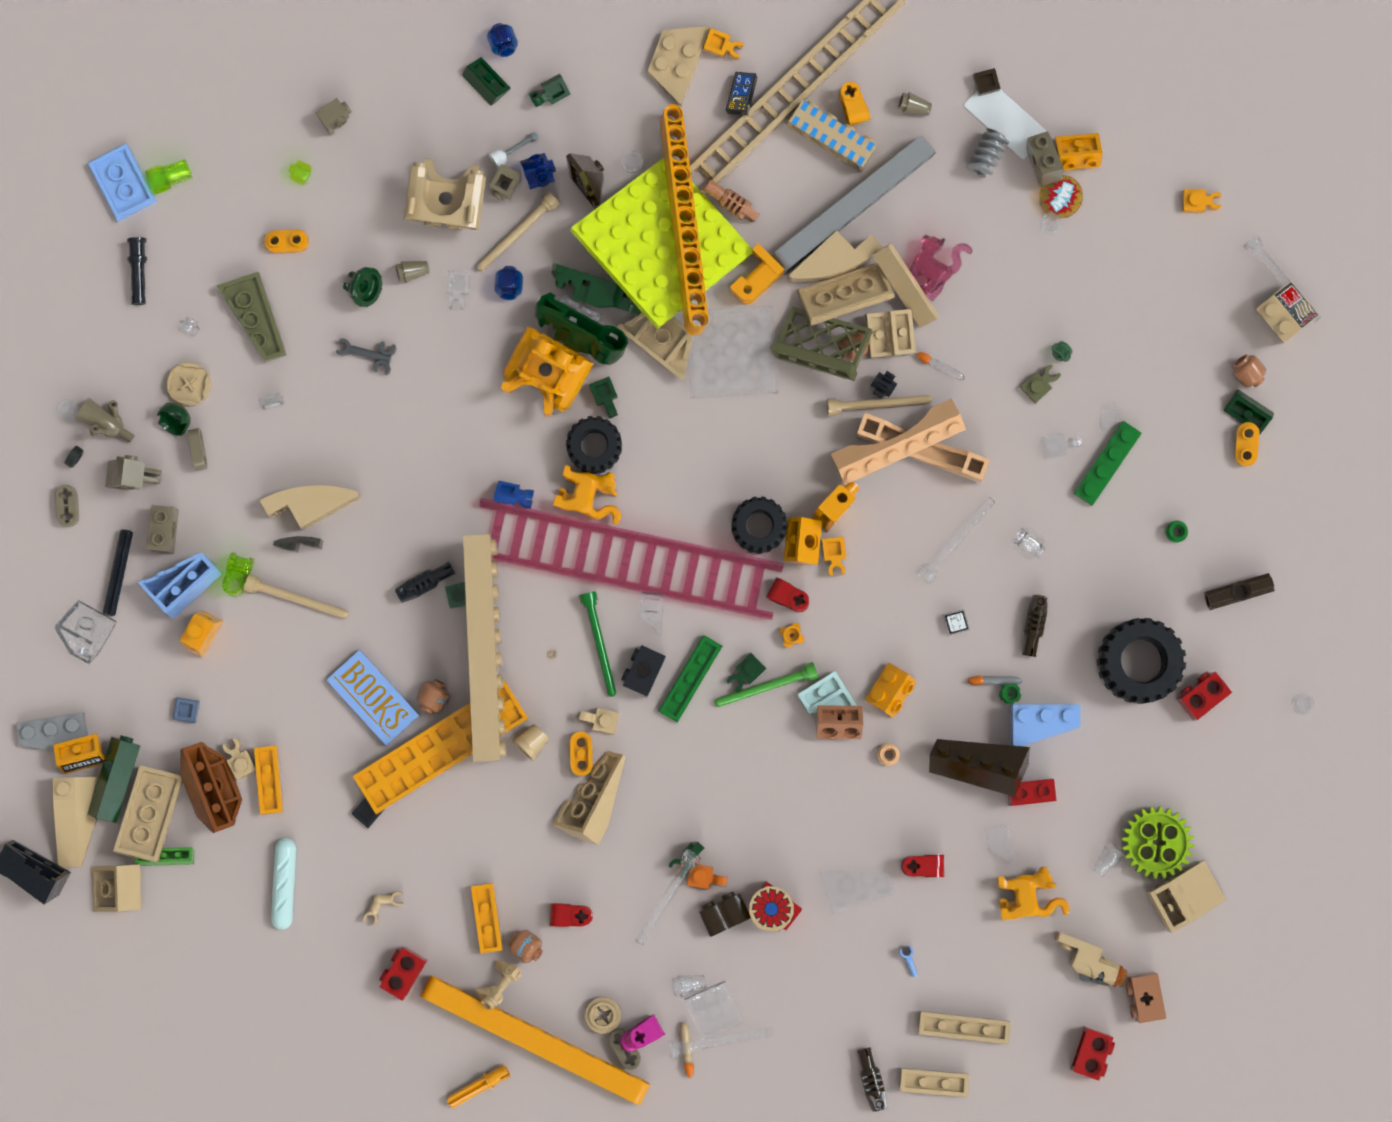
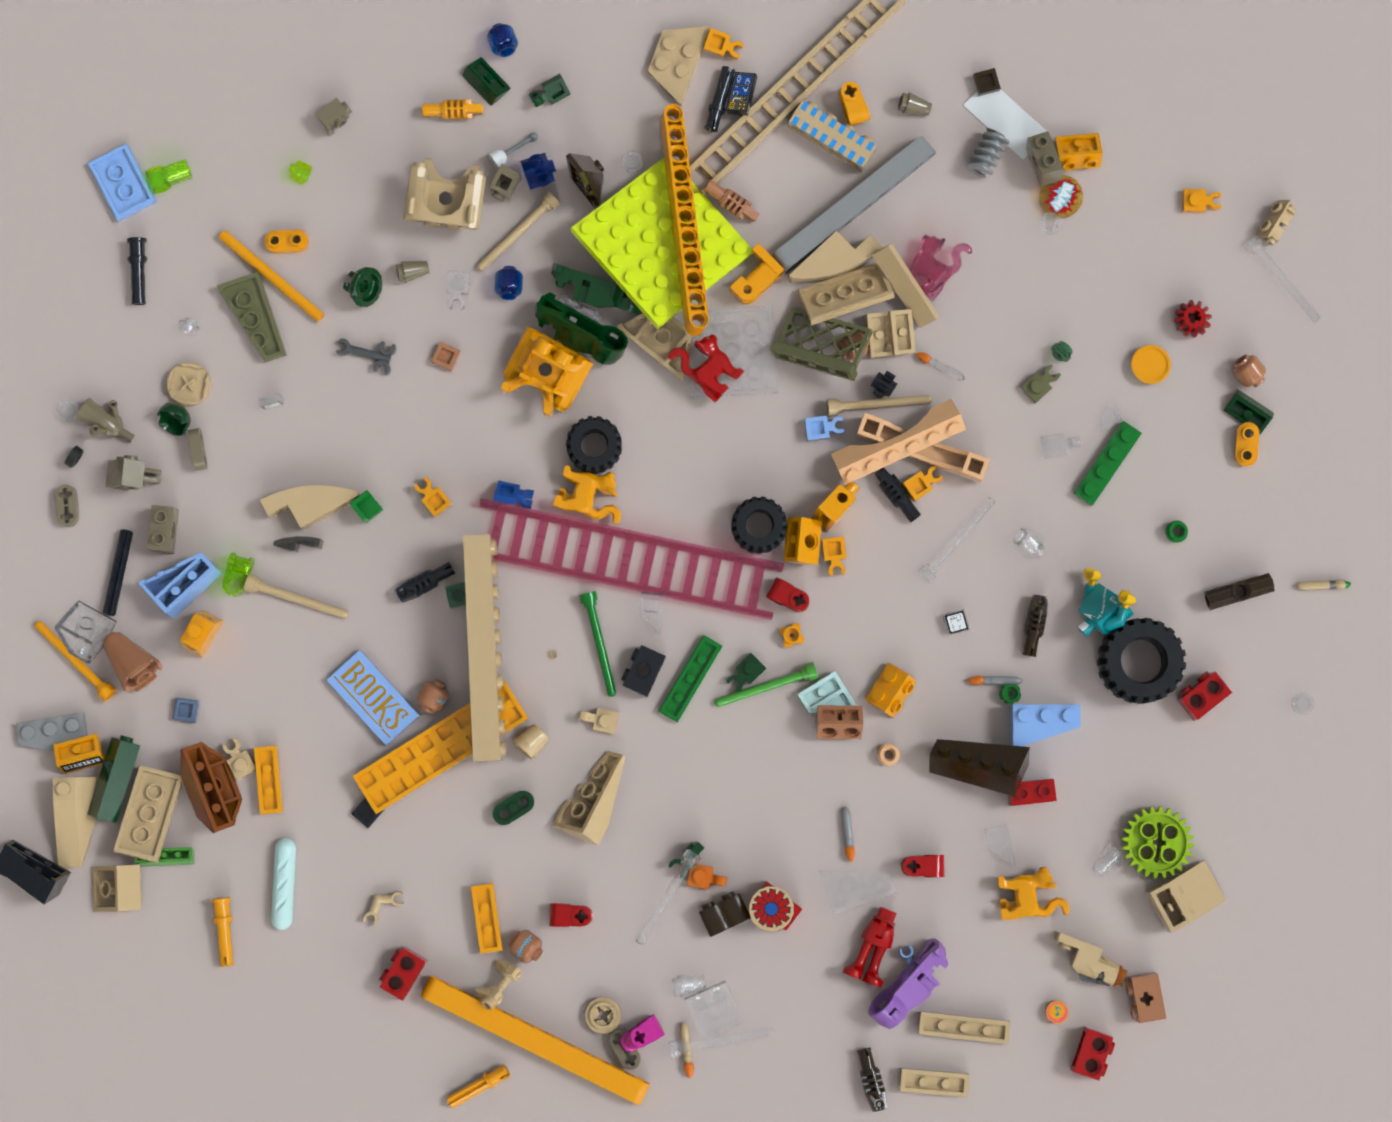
light orange plate [570,731,593,776] -> none
dark green plate [589,377,618,419] -> none
slope [1256,281,1319,343] -> none
none -> light orange piece [35,621,117,702]
none -> nougat cone [103,632,162,693]
none -> light orange pin [211,897,234,967]
none -> light orange piece [218,230,325,322]
none -> green panel [350,490,383,524]
none -> light orange plate [414,477,452,518]
none -> light orange hinge [422,99,484,120]
none -> nougat tile [431,342,461,372]
none -> dark green plate [493,791,535,825]
none -> red animal [668,334,745,403]
none -> black pin [704,66,735,133]
none -> light blue plate [805,416,845,441]
none -> light grey piece [842,807,855,862]
none -> red piece [842,907,897,988]
none -> medium lavender piece [868,938,948,1029]
none -> black hinge [875,467,921,522]
none -> light orange plate [902,466,943,502]
none -> light orange tile [1045,1000,1069,1024]
none -> teal torso [1077,568,1136,637]
none -> light orange piece [1131,345,1171,384]
none -> red gear [1173,300,1212,338]
none -> tan hinge [1256,200,1296,245]
none -> tan piece [1296,579,1351,590]

